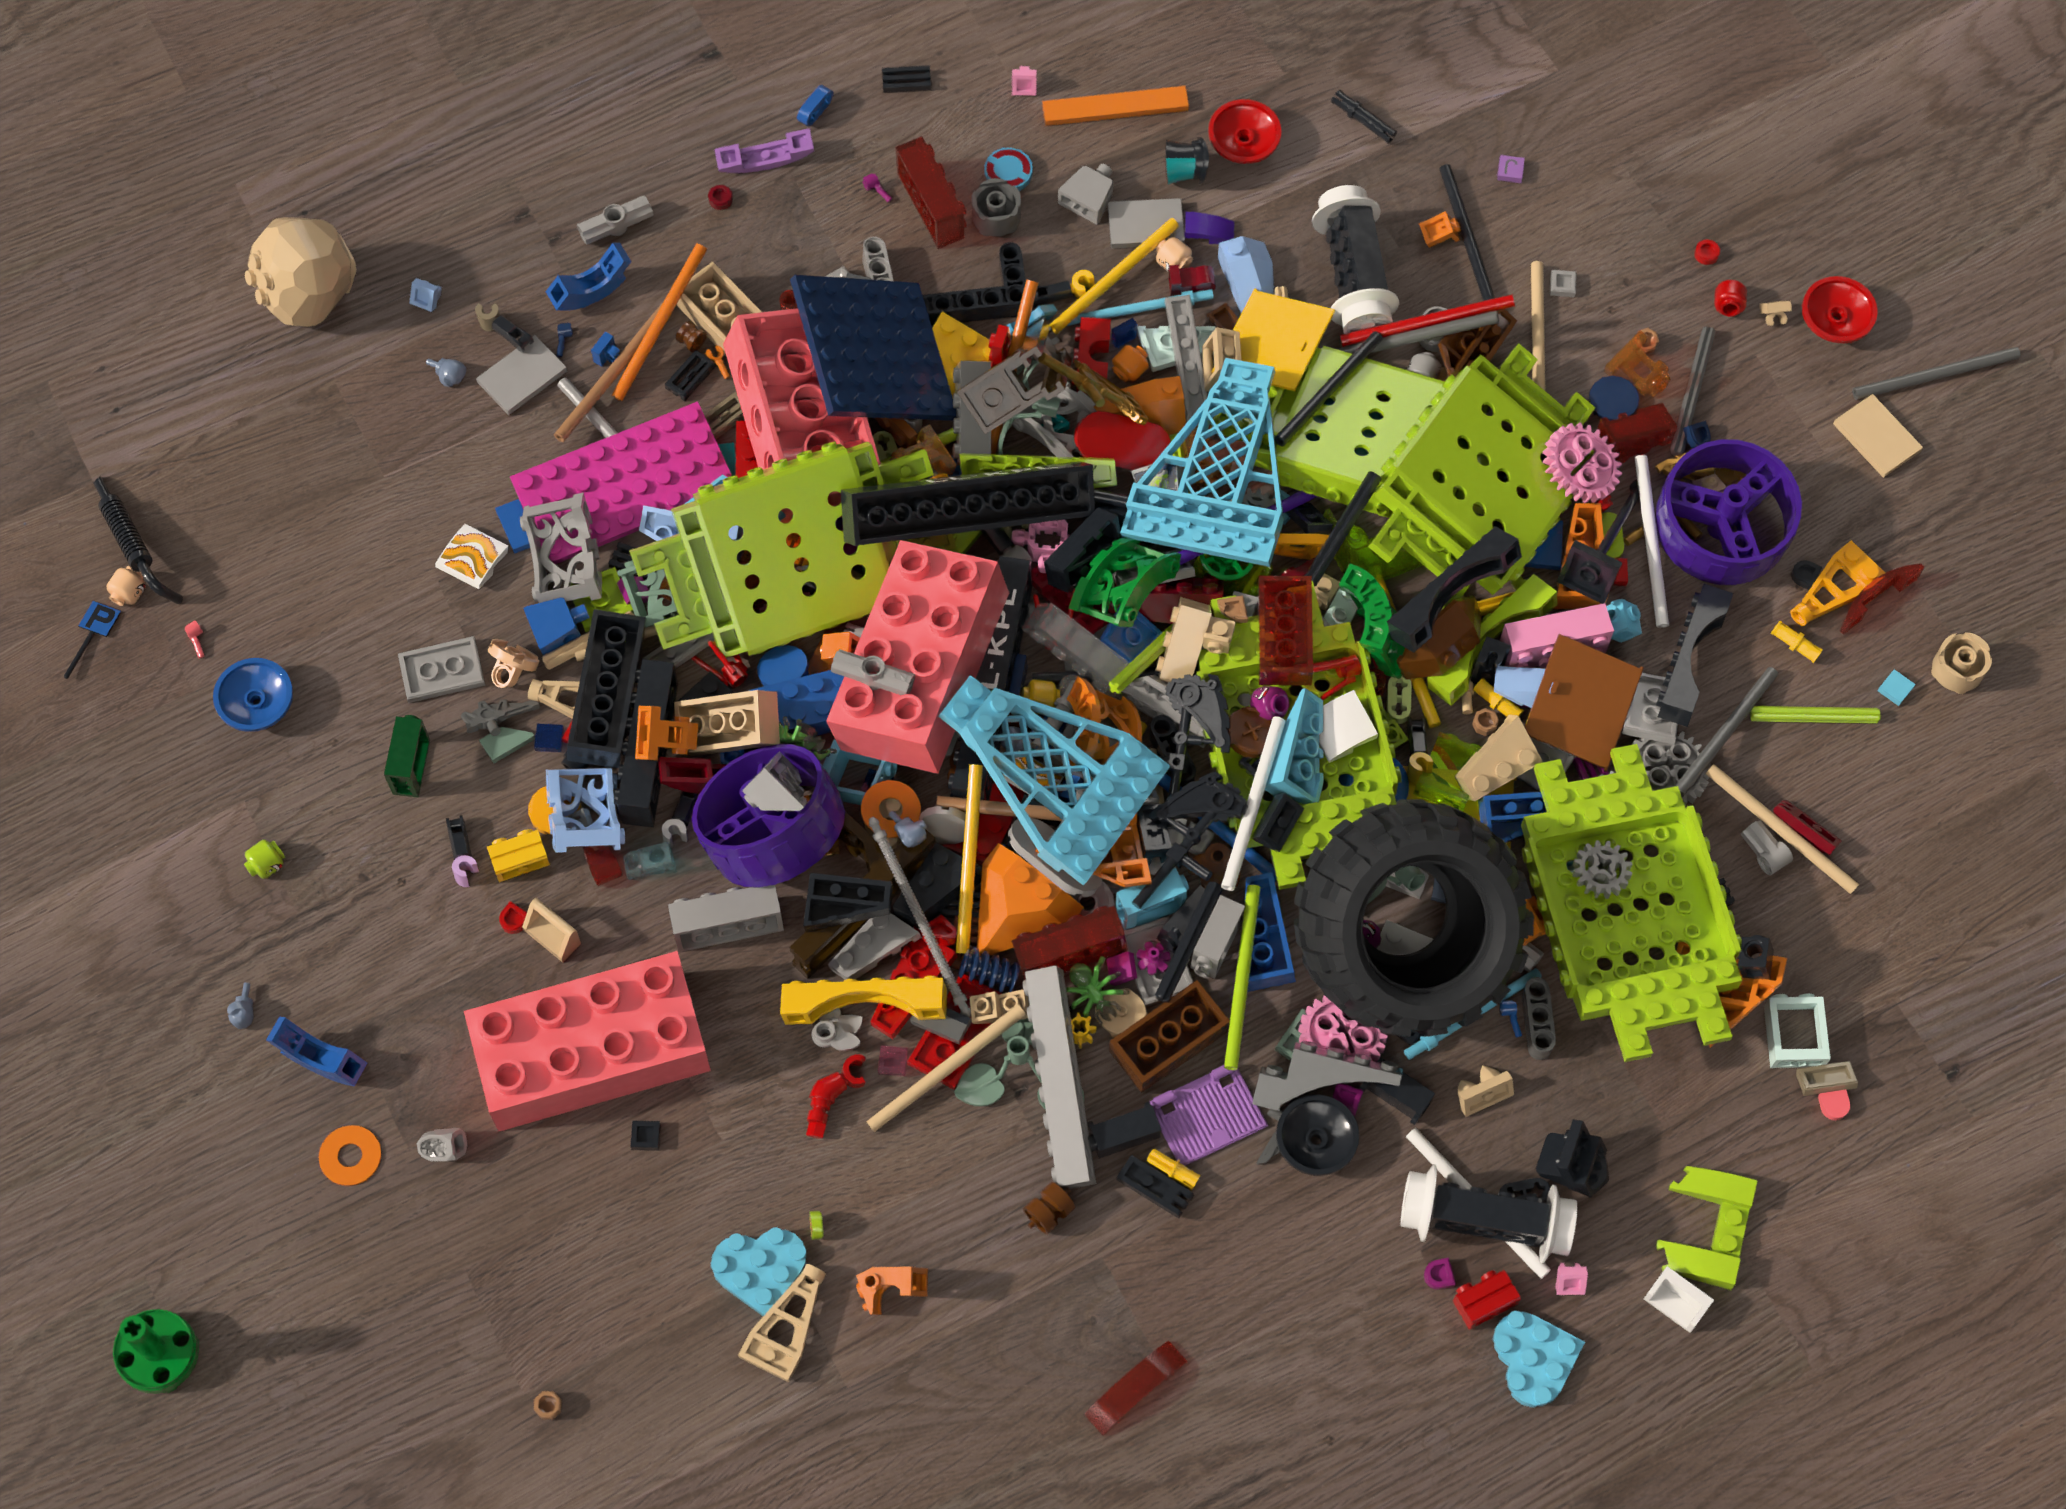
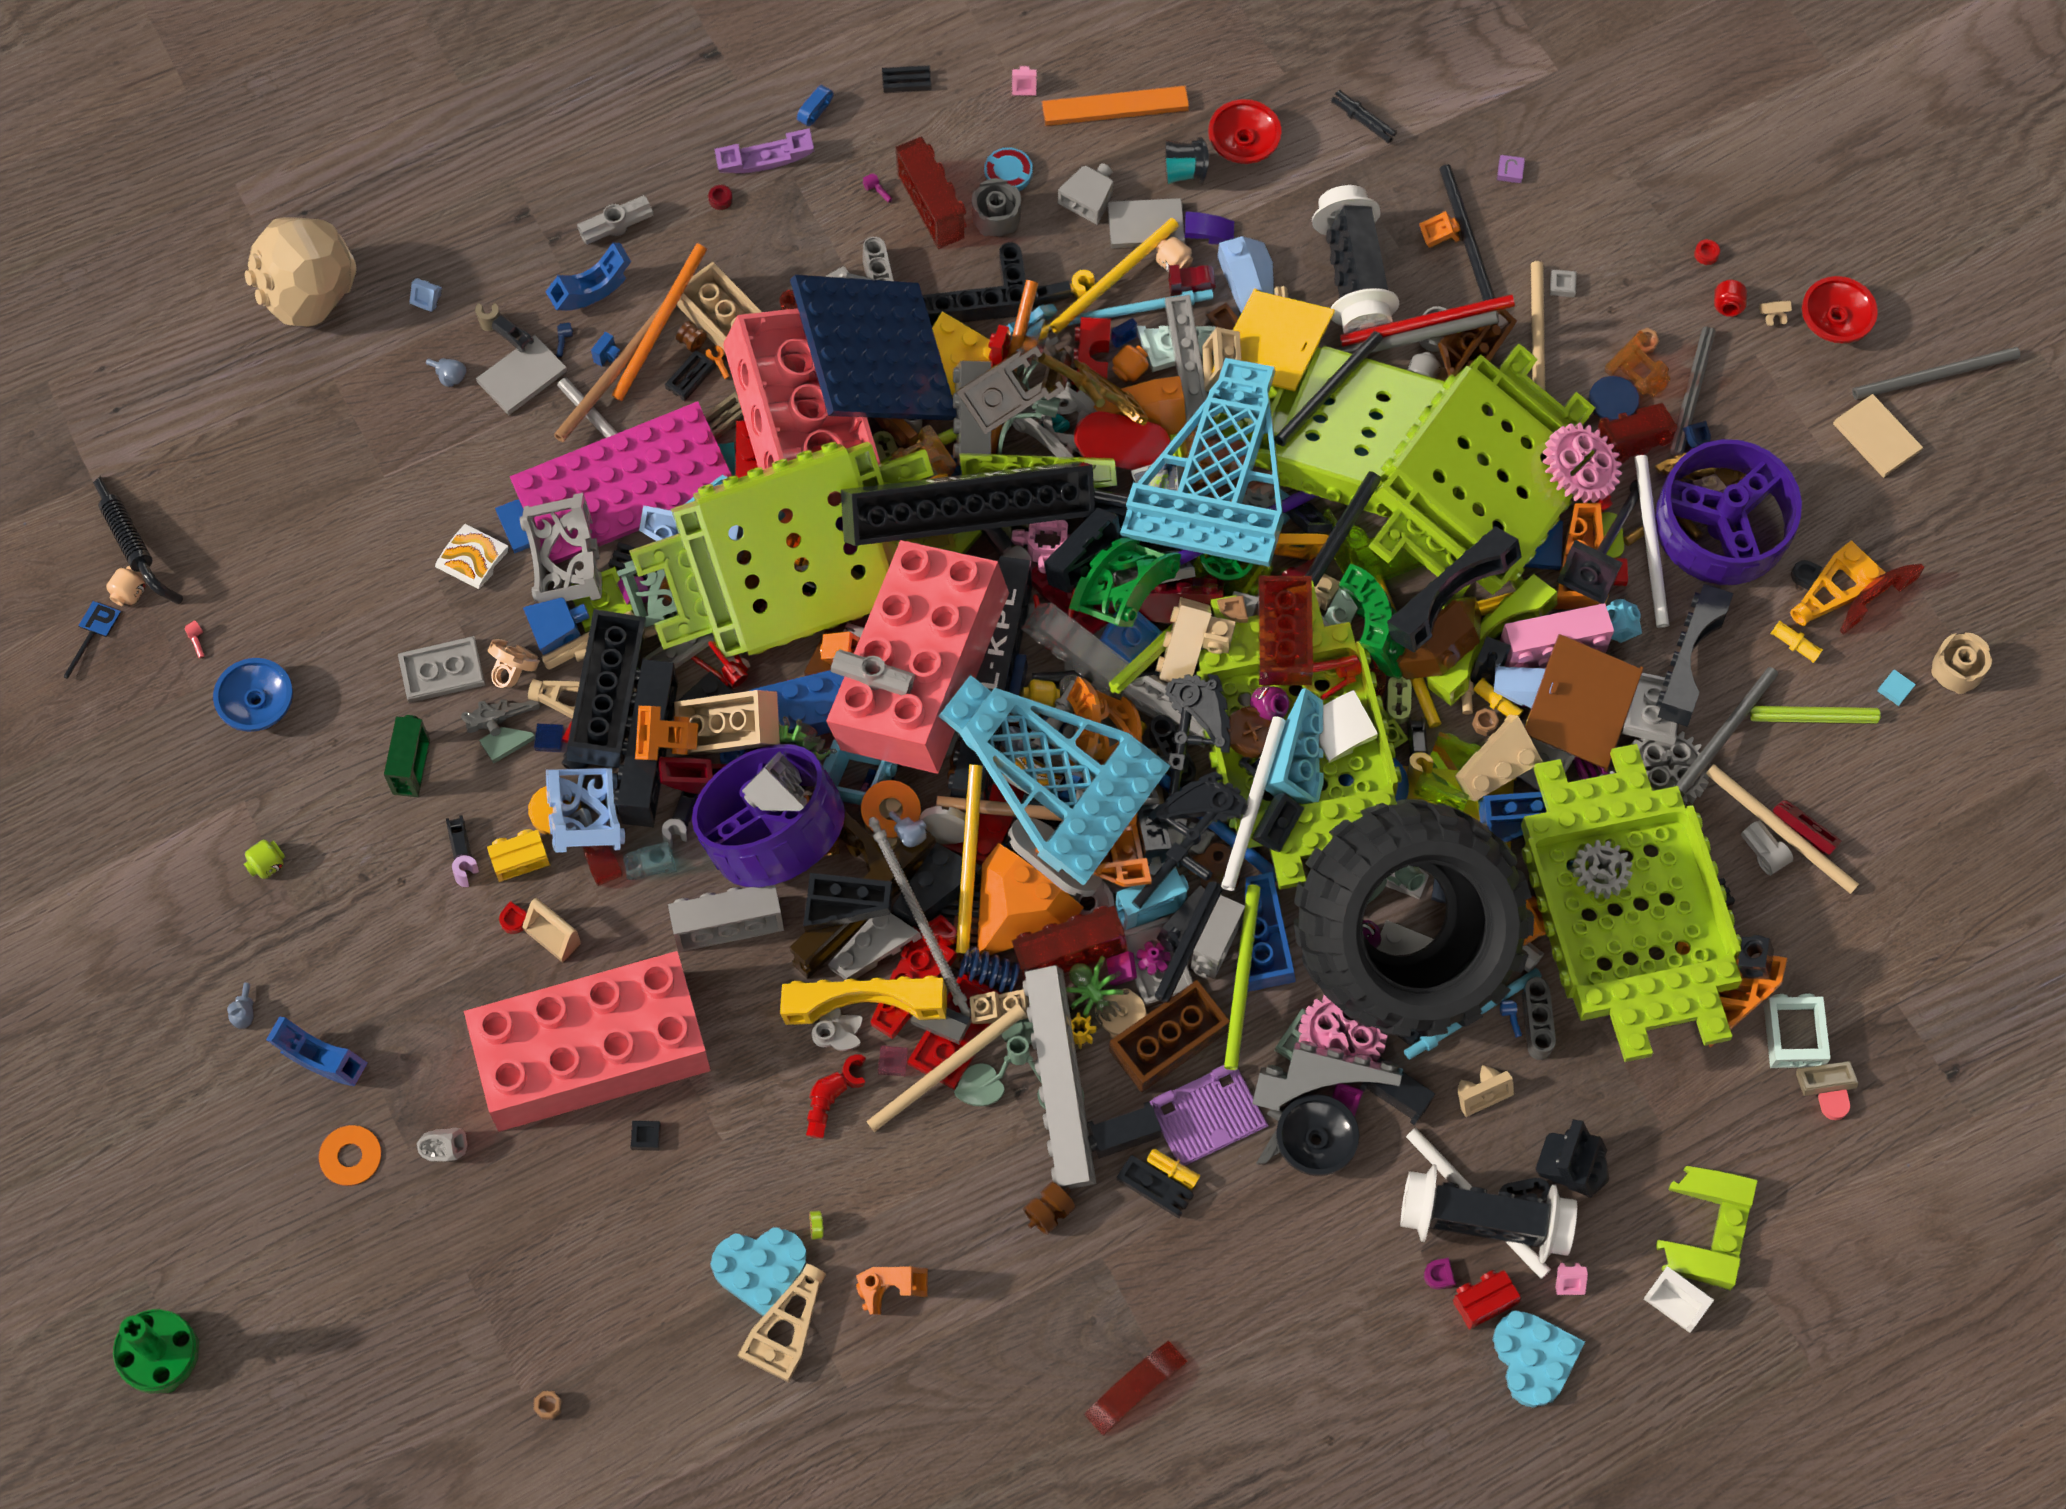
blue tile [757,645,809,686] -> none

